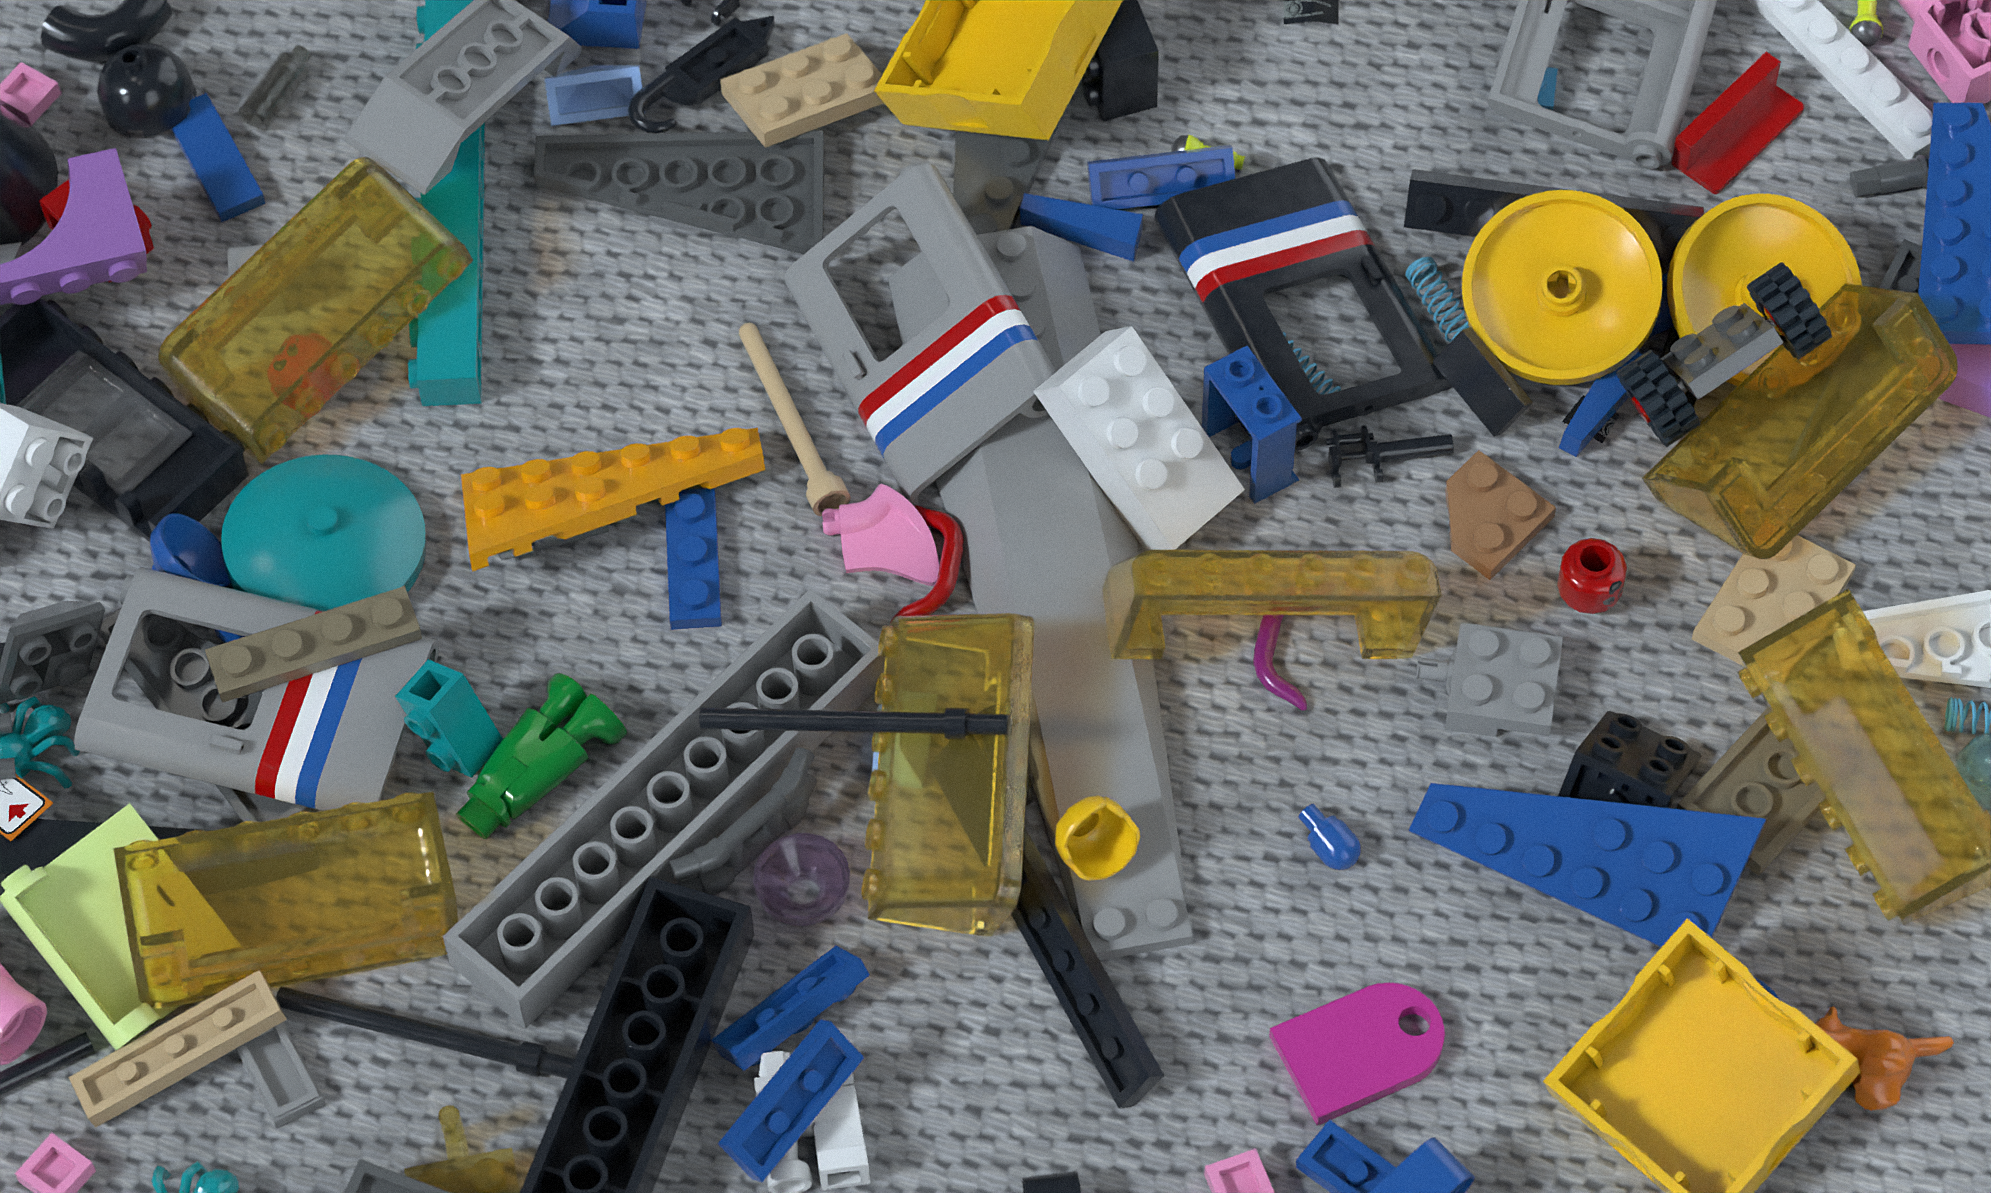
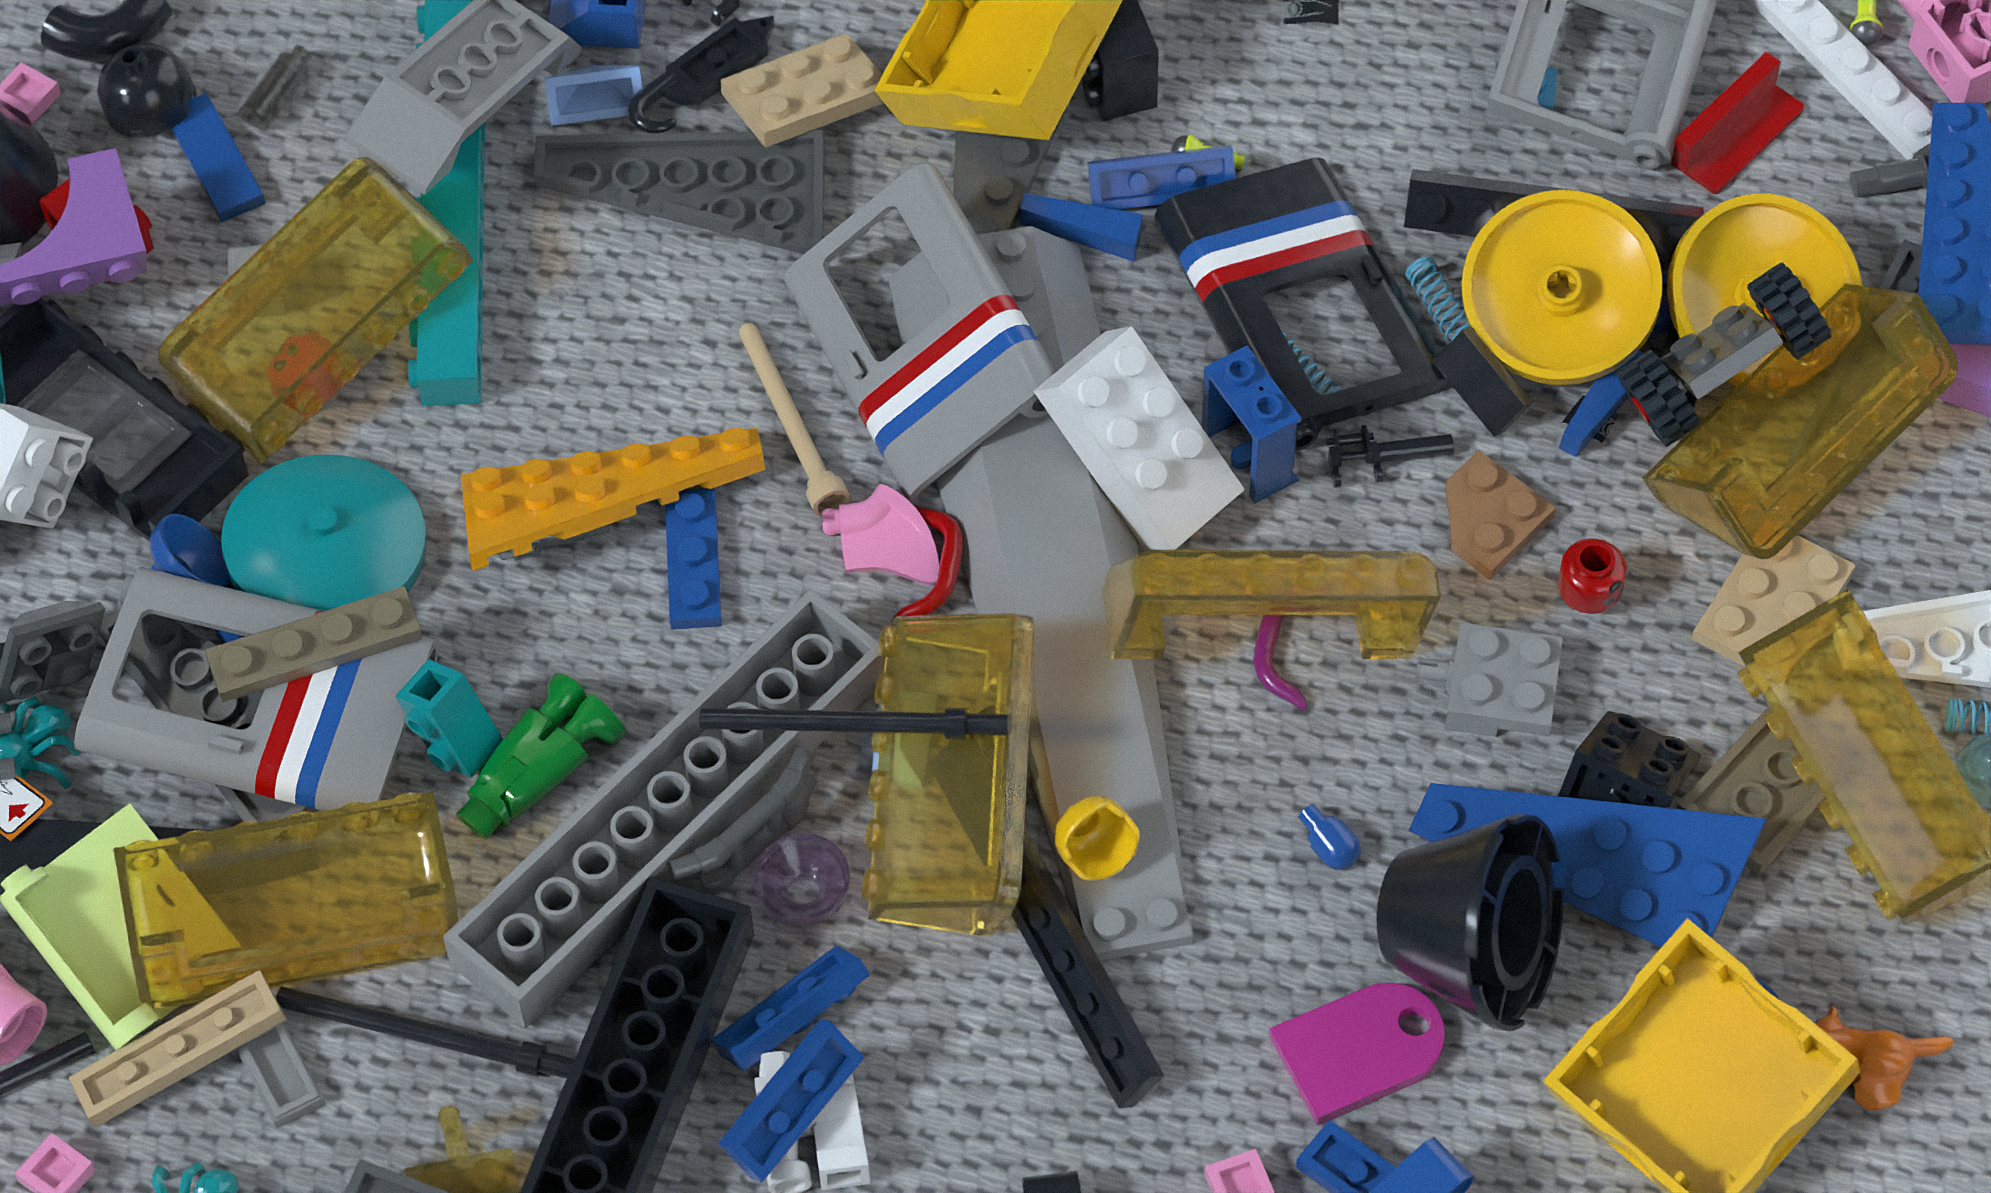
none -> black cone [1376,814,1564,1031]

